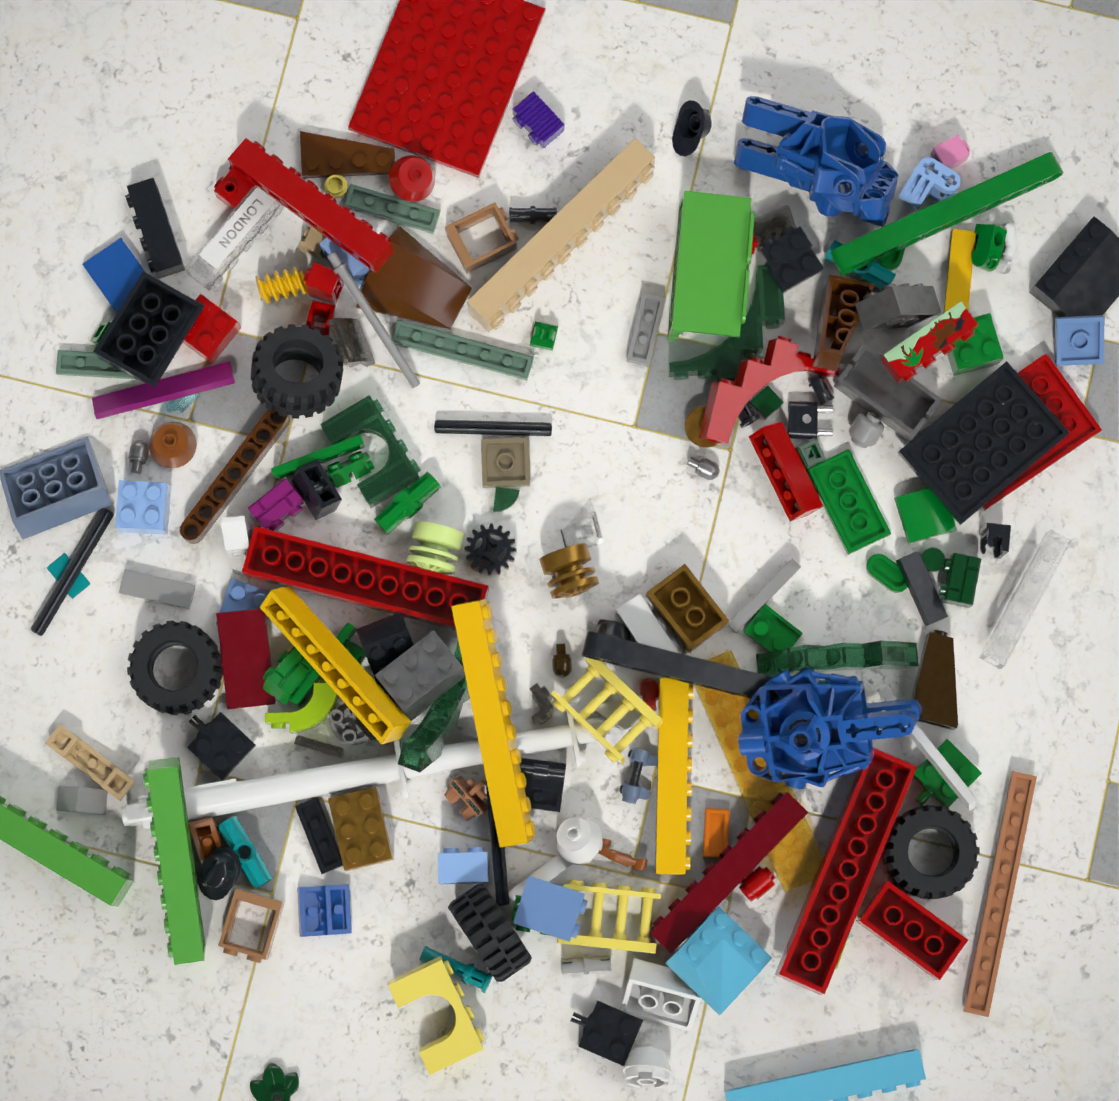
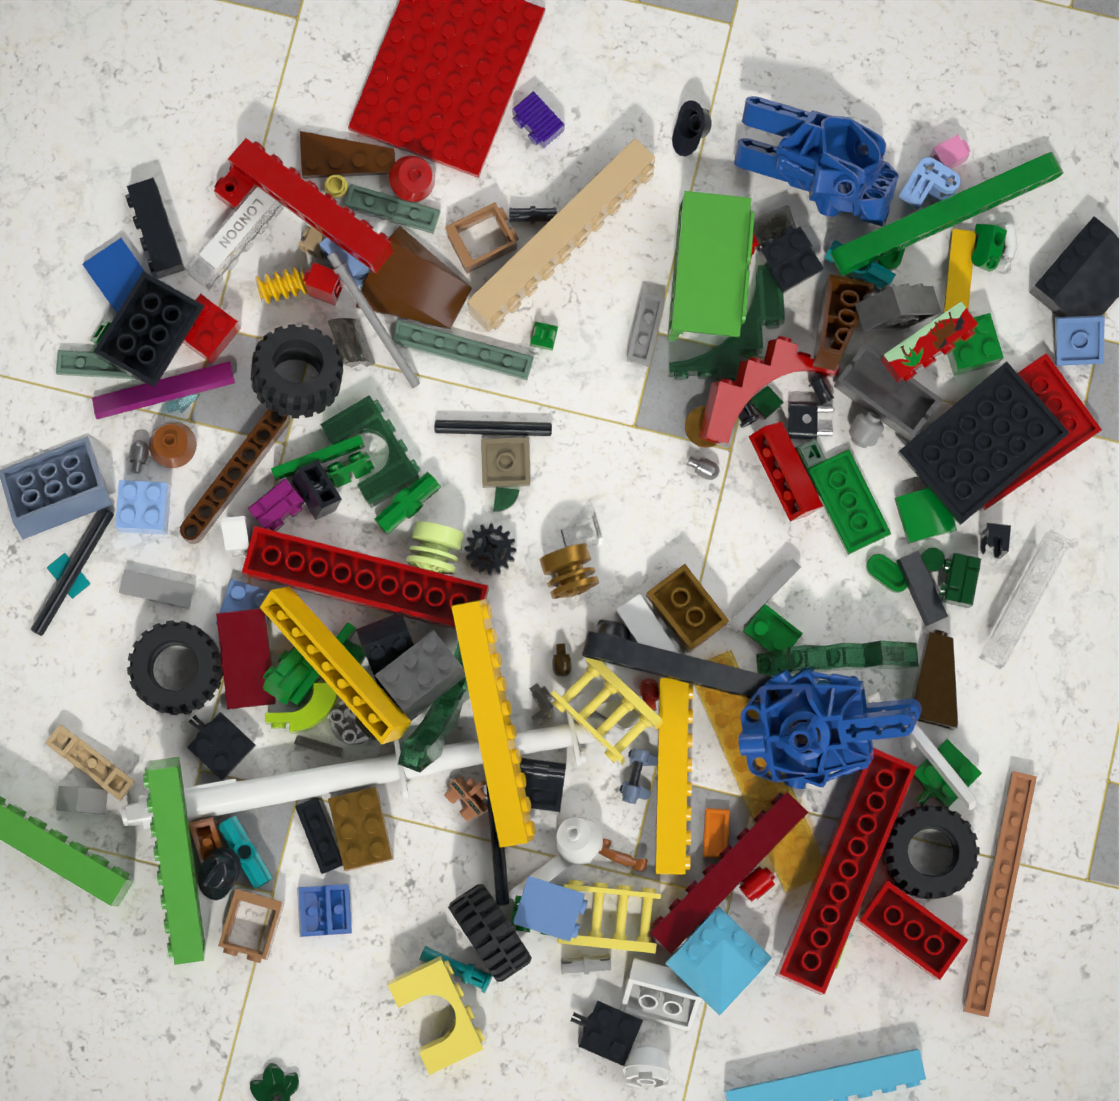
red window [306,301,336,336] -> none
light blue brick [438,847,489,885] -> none

